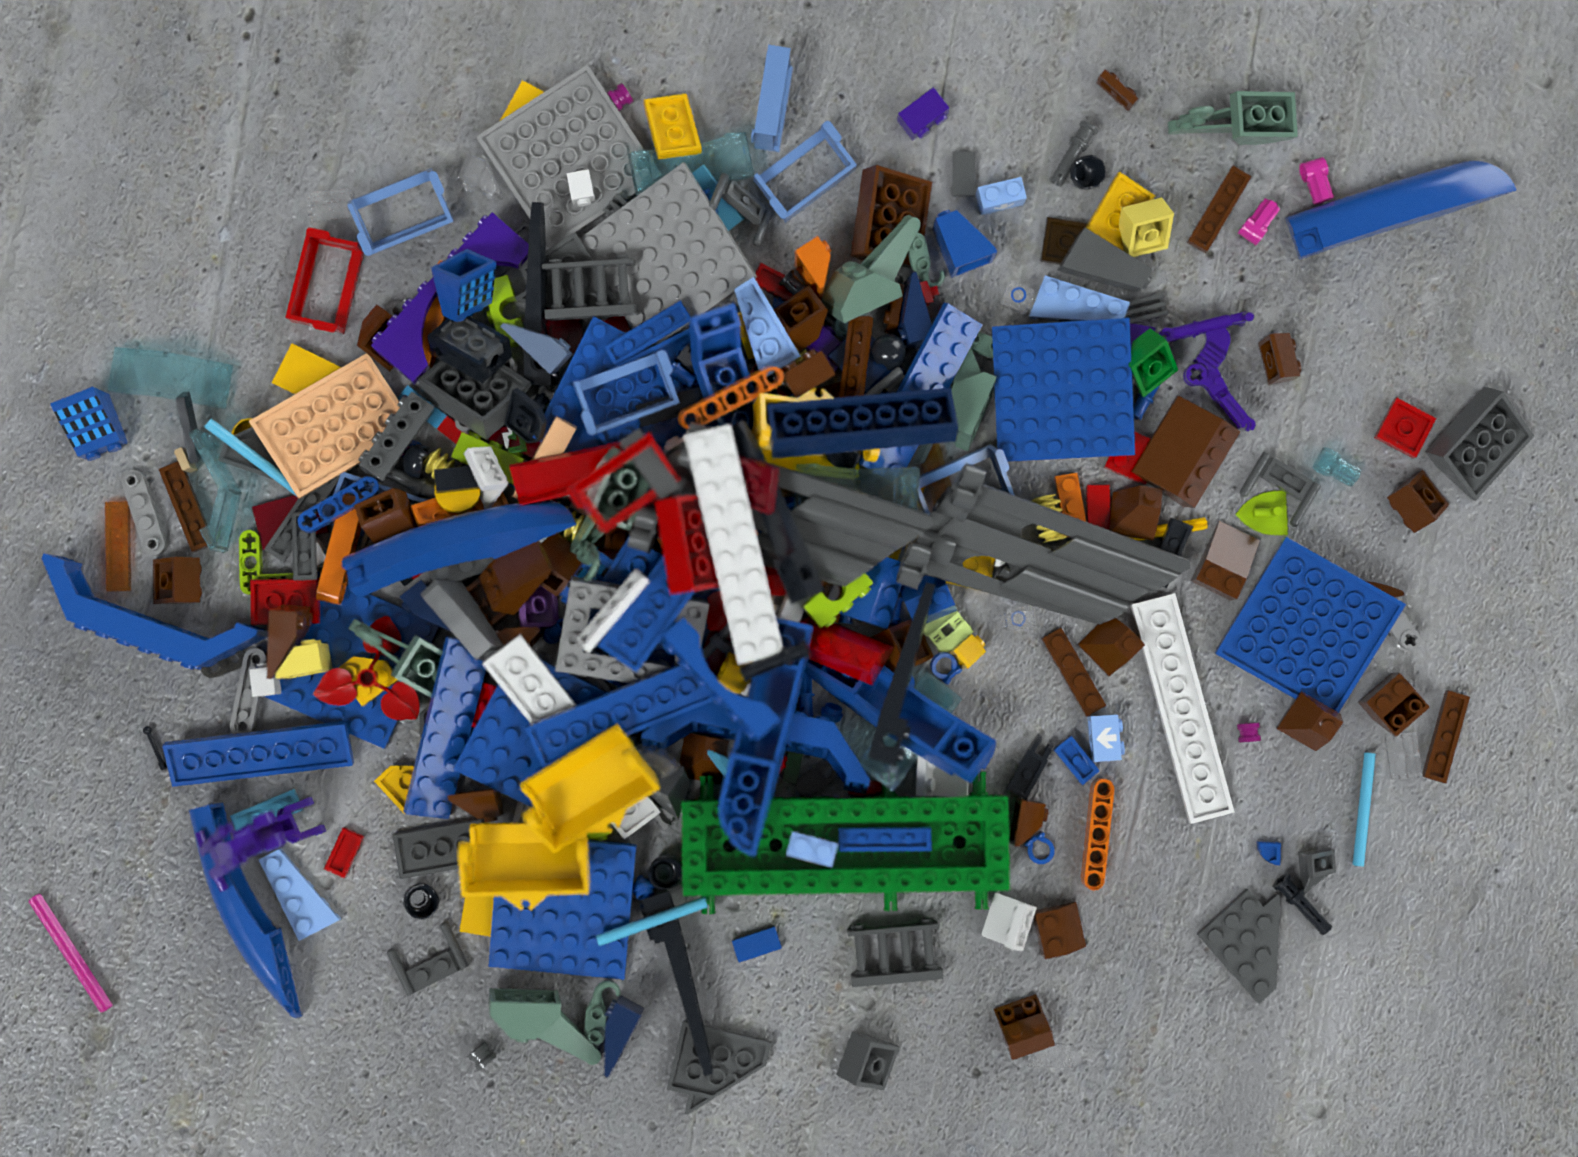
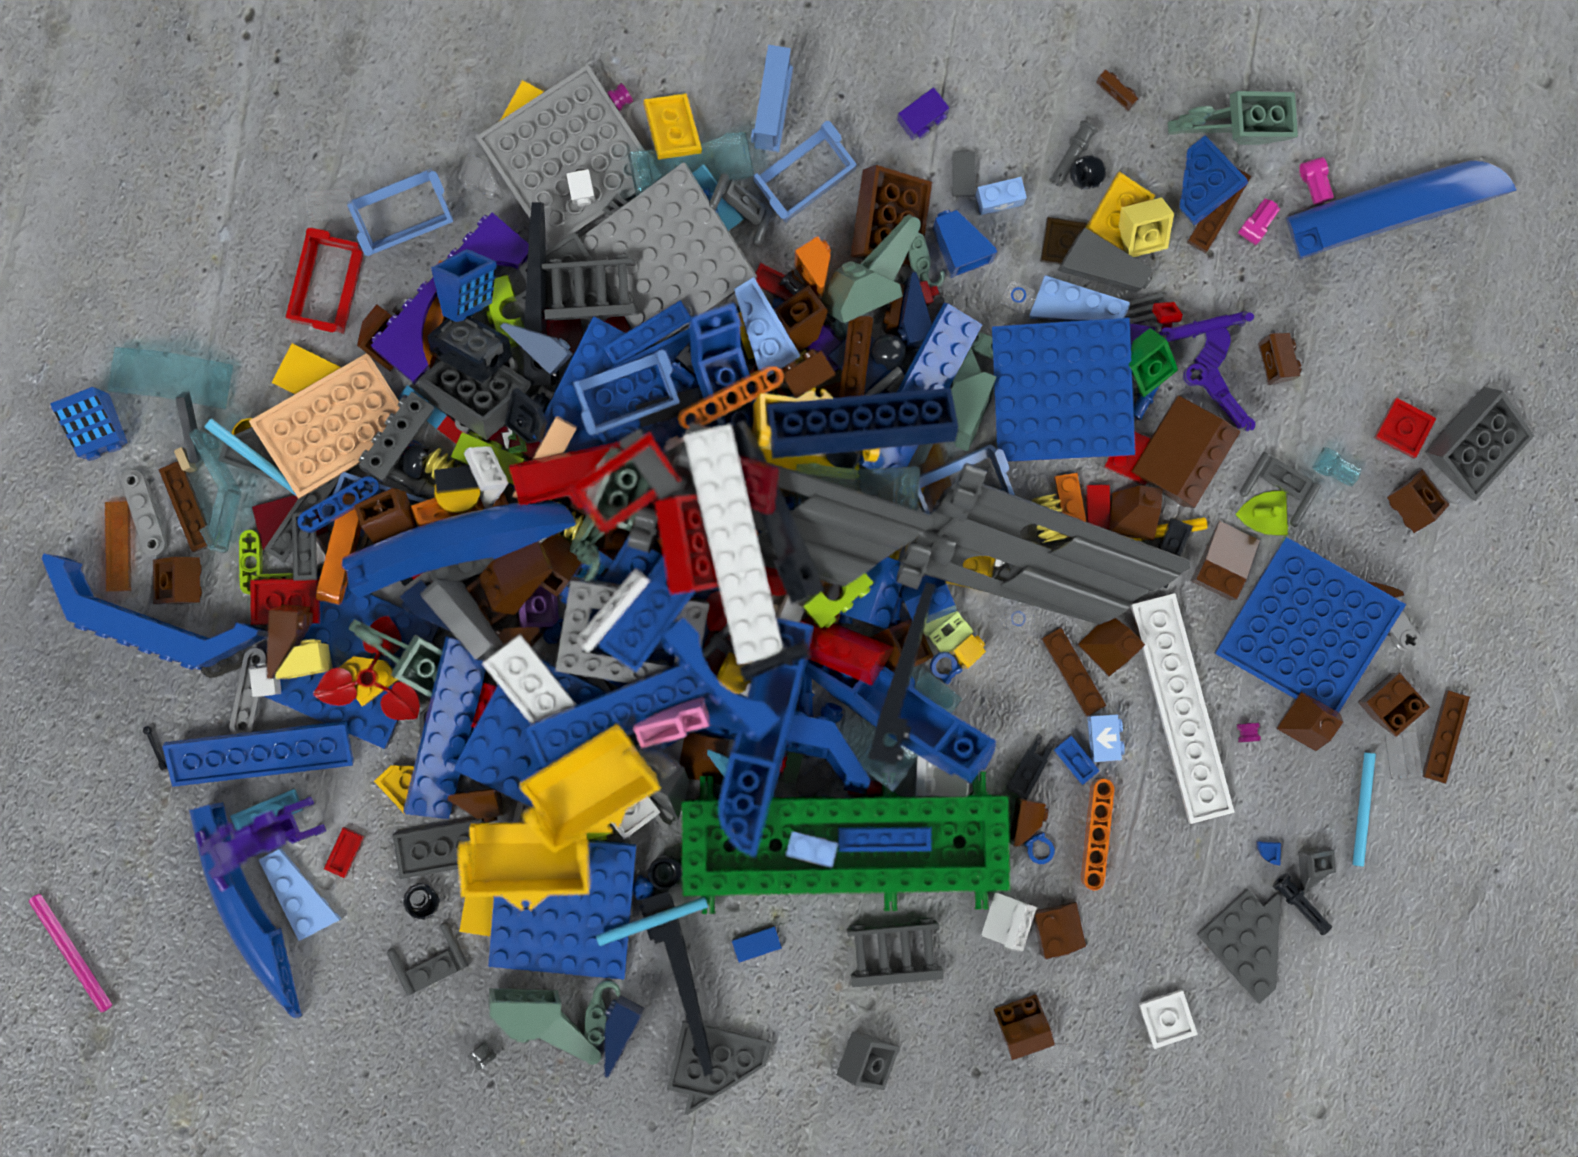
none -> bright pink slope [634,698,709,748]
none -> white plate [1138,989,1198,1049]
none -> red tile [1152,302,1183,329]
none -> blue plate [1179,135,1248,226]

